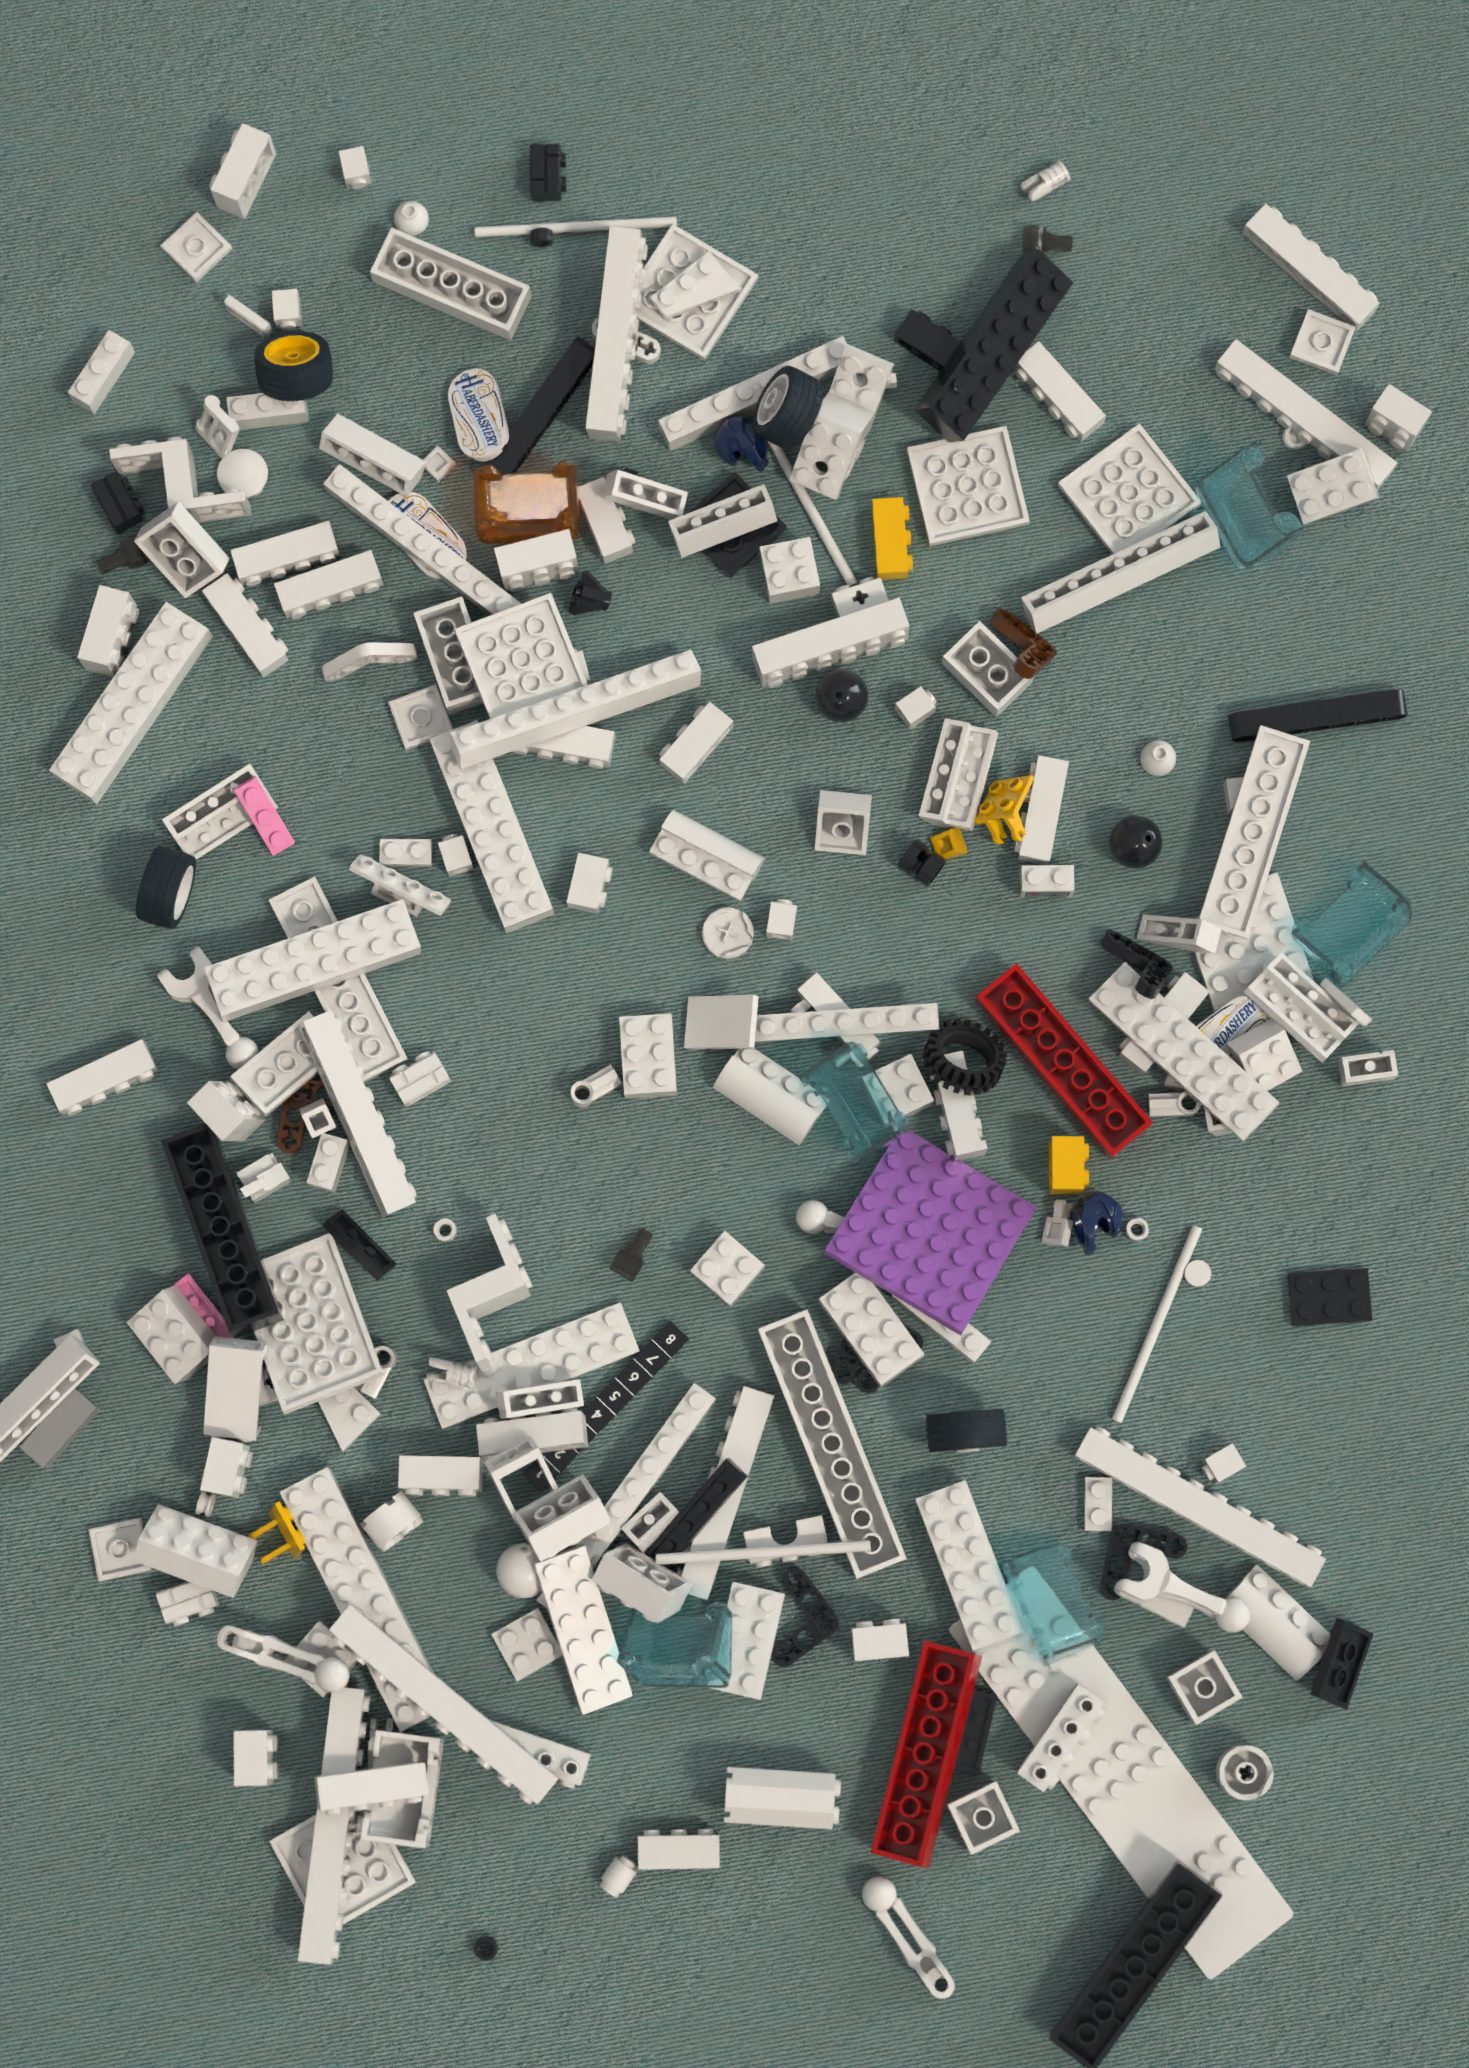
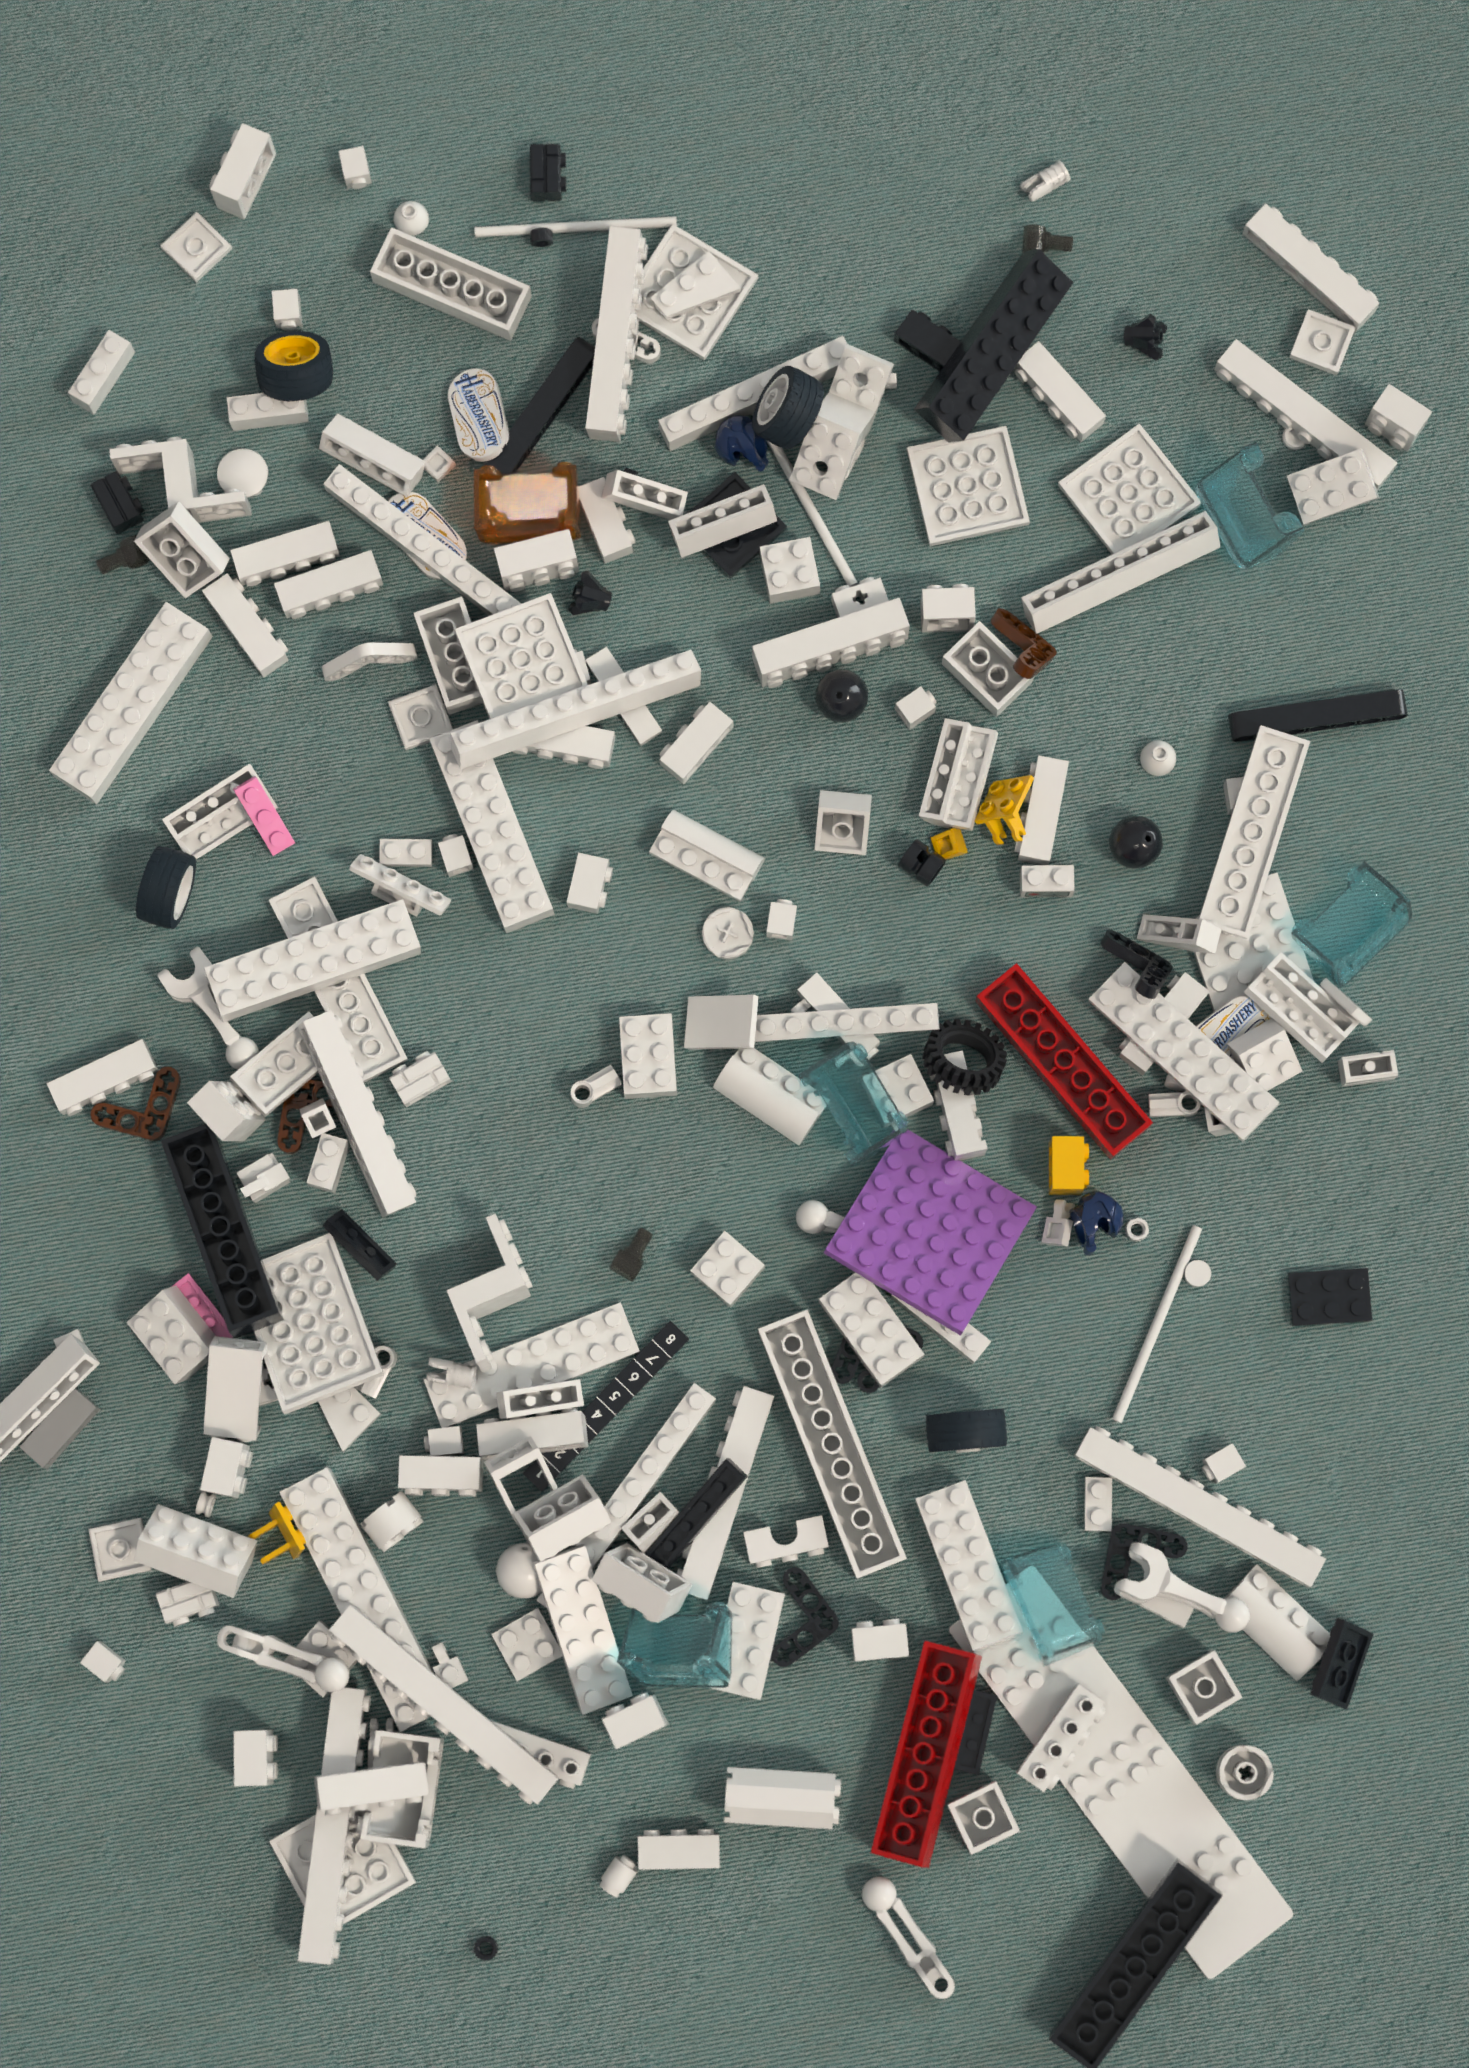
white brick [77,585,139,677] -> none
white plate [195,395,240,459] -> none
white tile [224,295,273,338] -> none
white axle [433,1218,457,1243] -> none
white piece [656,1540,871,1565] -> none
yellow brick [872,497,913,580] -> none
none -> white brick [80,1641,126,1683]
none -> reddish brown beam [90,1067,181,1141]
none -> white brick [424,1426,464,1456]
none -> white plate [432,1642,468,1688]
none -> white tile [585,647,662,746]
none -> white brick [602,1692,668,1749]
none -> white brick [920,584,976,633]
none -> black rock [1124,314,1167,360]

